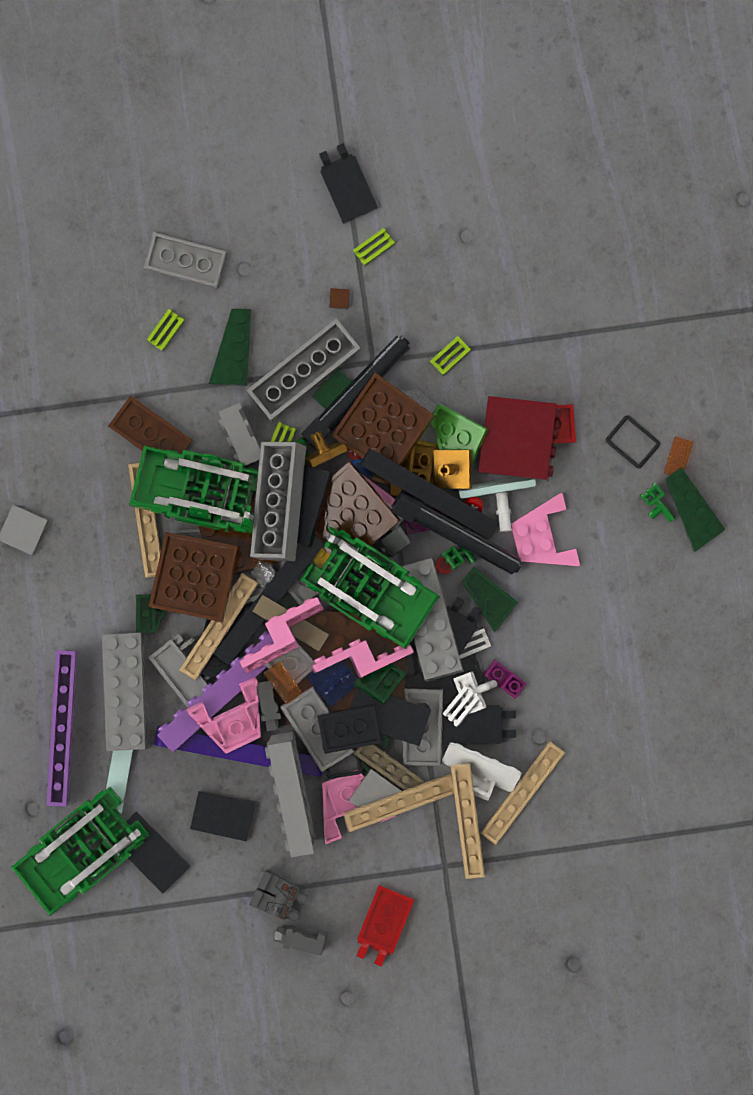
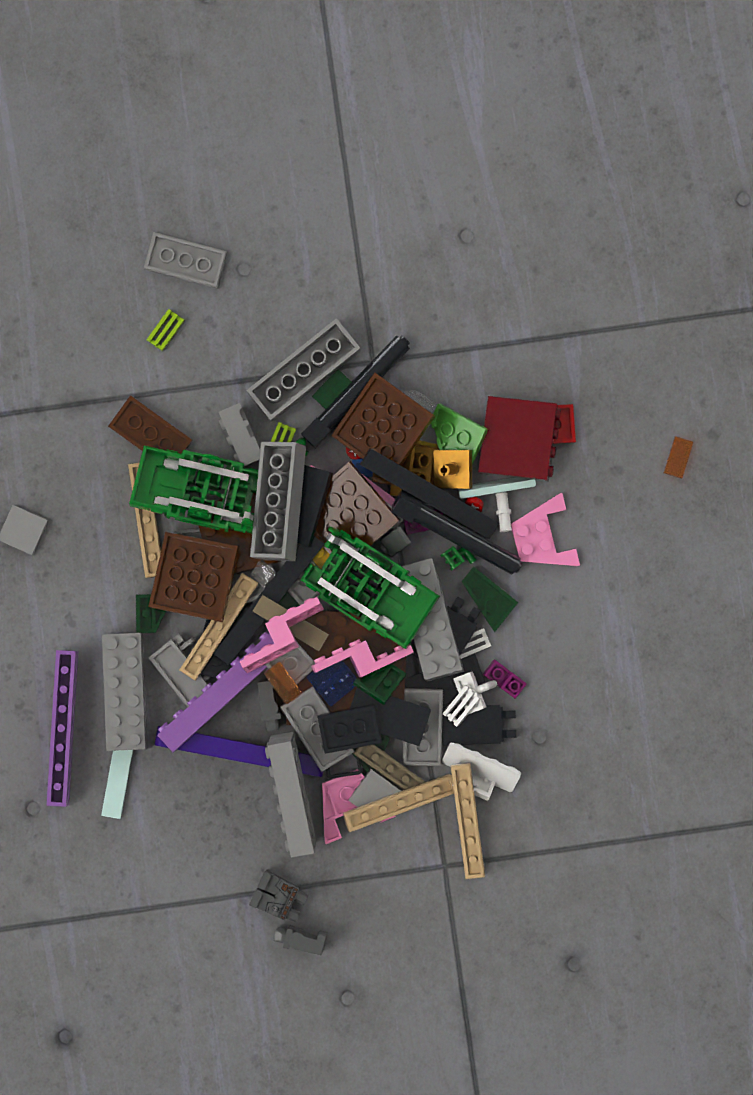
green piece [11,786,150,916] -> none
black tile [126,811,190,894] -> none
bright pink wing [186,677,261,754] -> none
black tile [190,791,255,842] -> none
dark green wing [209,309,251,386] -> none
pearl gold tile [305,431,348,467] -> none
black tile [319,143,378,224] -> none
reddish brown tile [329,288,350,309] -> none
lime tile [353,228,395,266] -> none
red tile [356,885,414,967] -> none
lime tile [430,336,471,376] -> none
red tile [435,556,451,574] -> none
tan tile [480,741,565,845] -> none
black piece [606,415,660,468] -> none
green arm [639,483,675,522] -> none
dark green wing [665,467,726,552] -> none

